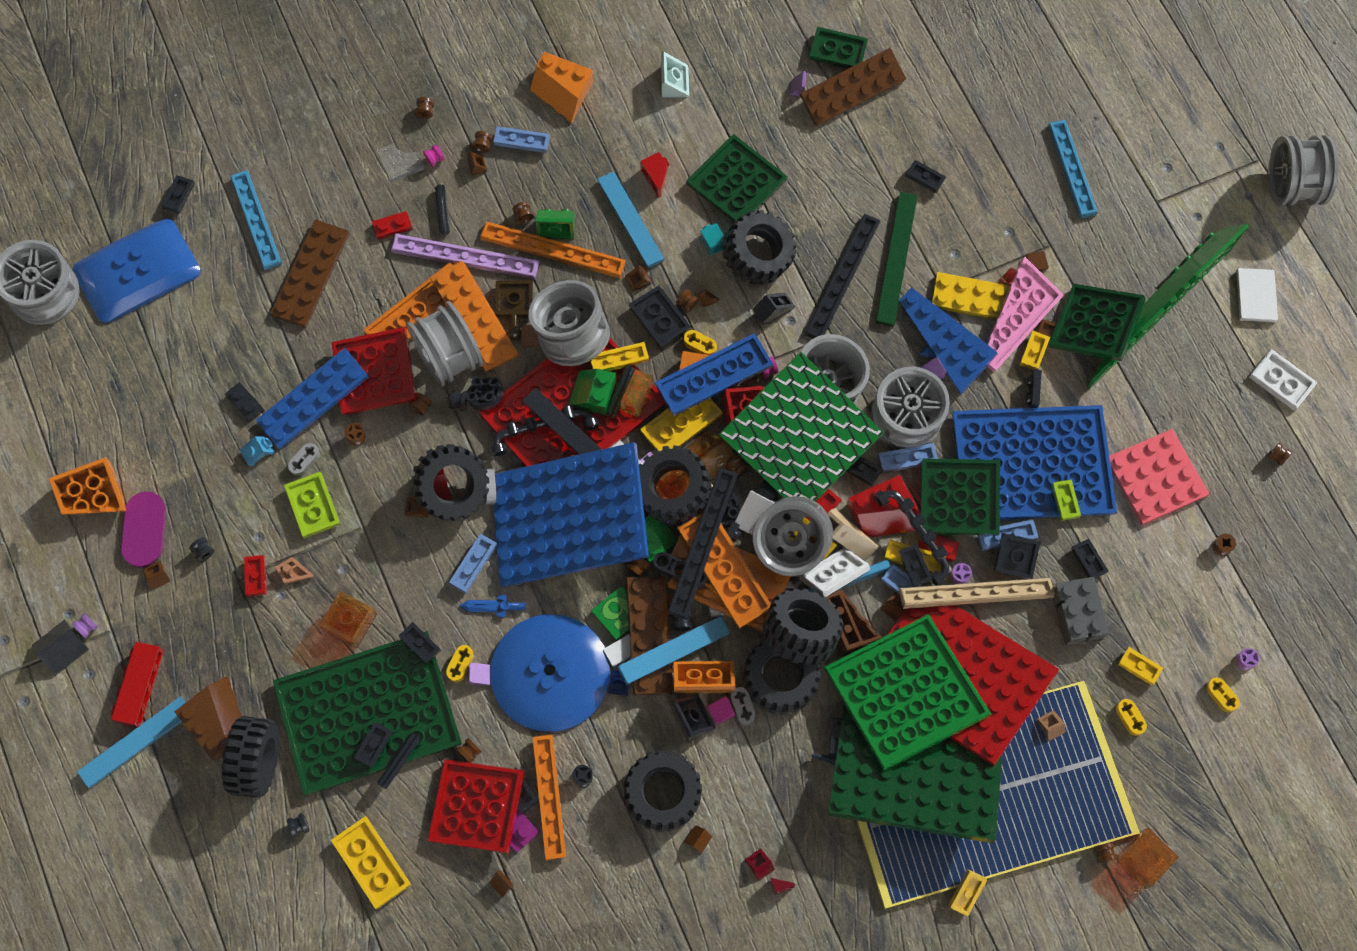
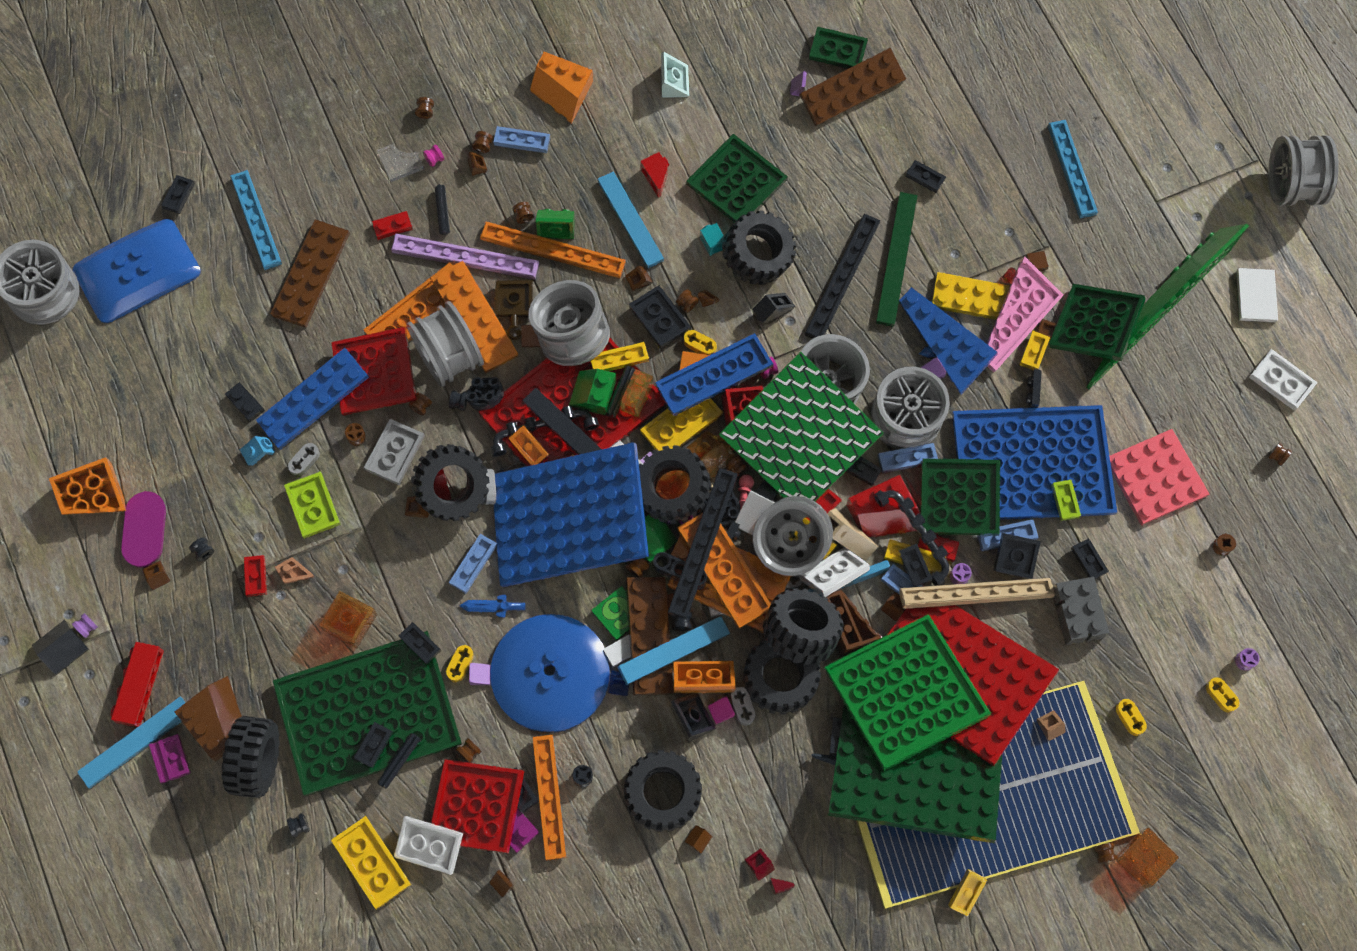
yellow plate [1117,647,1163,686] -> none
none -> magenta plate [149,734,191,784]
none -> light grey plate [364,419,425,485]
none -> white tile [394,816,463,875]
none -> orange plate [508,426,549,465]
none -> coral bar [738,475,754,511]

